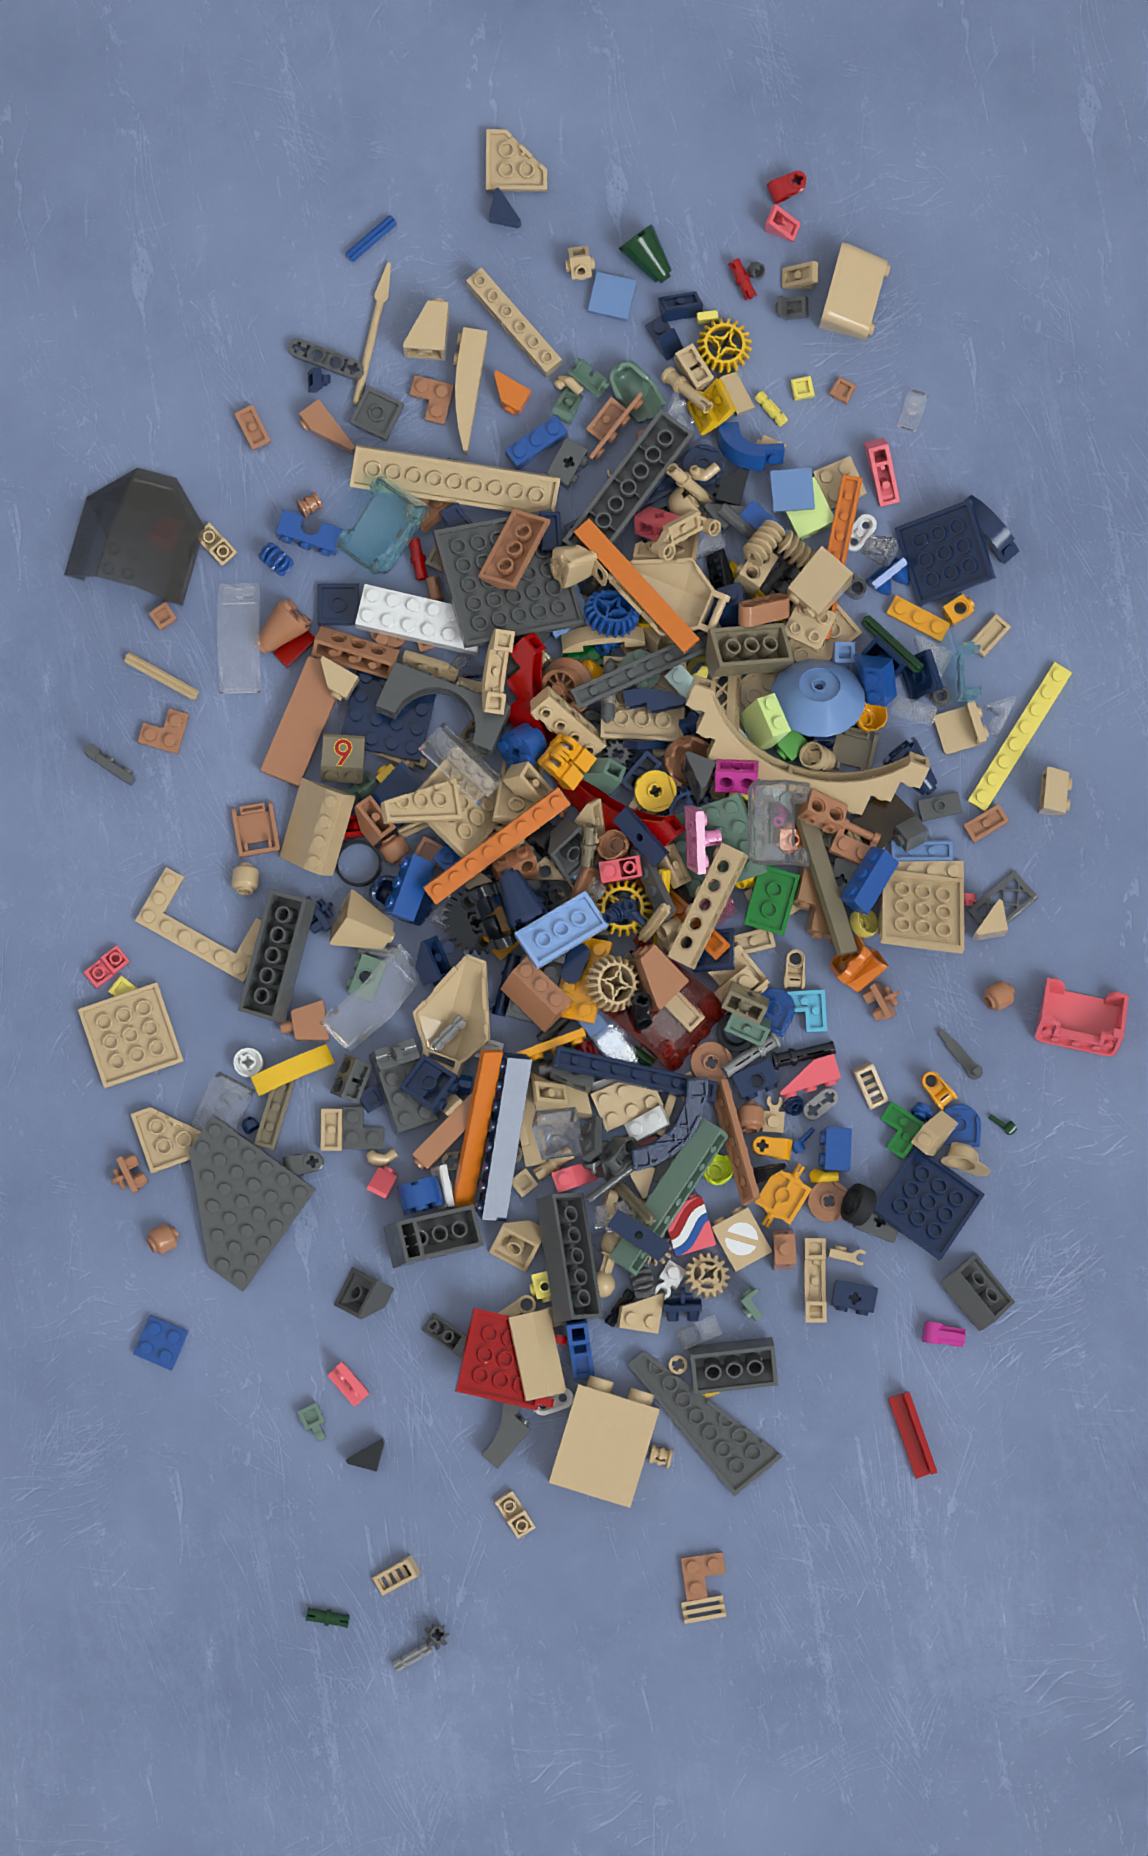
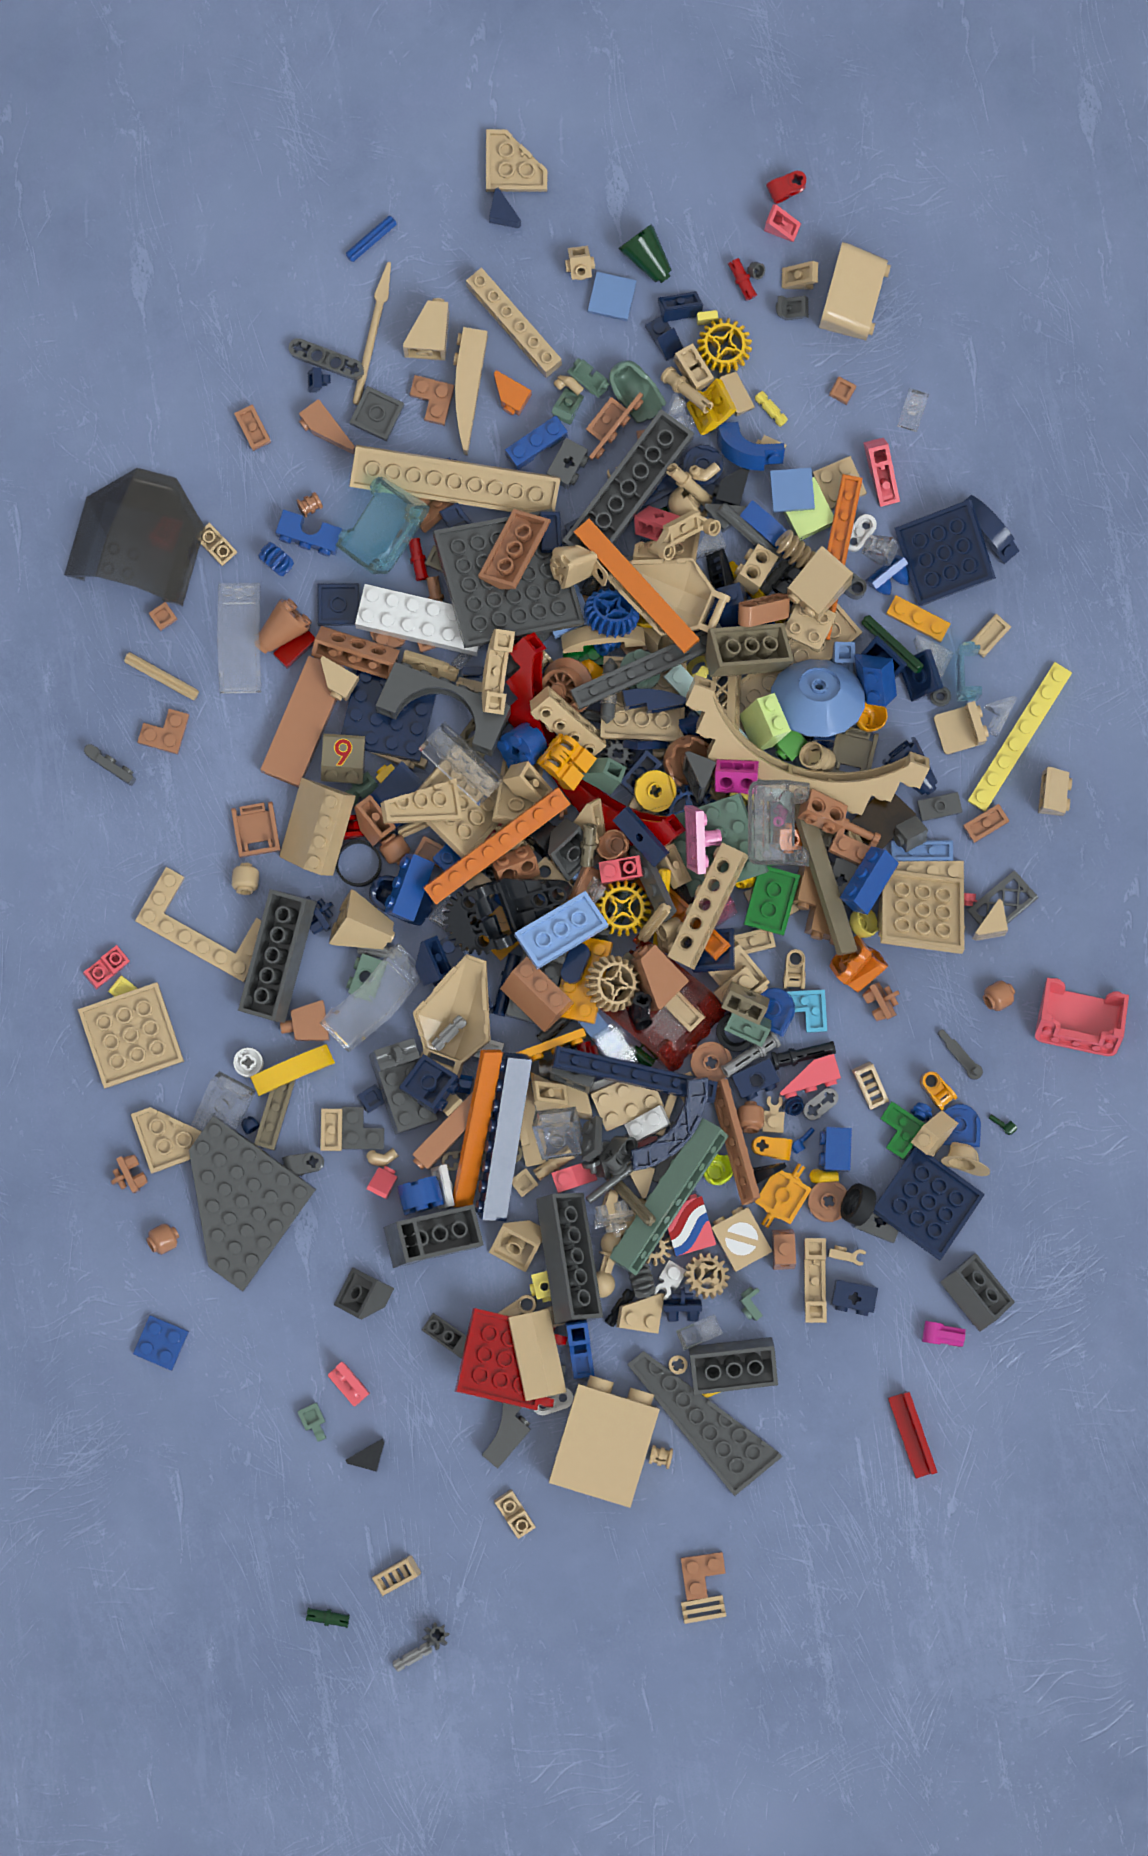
dark grey brick [330,1054,373,1104] -> none
dark blue cone [499,868,548,929] -> none
dark blue piece [603,894,647,927] -> none
dark blue tile [607,1209,671,1262] -> none
tan piece [743,520,786,566] -> none
light yellow tile [790,376,815,401] -> none
clear slope [889,695,938,726] -> none
light orange brick [941,594,975,627] -> none

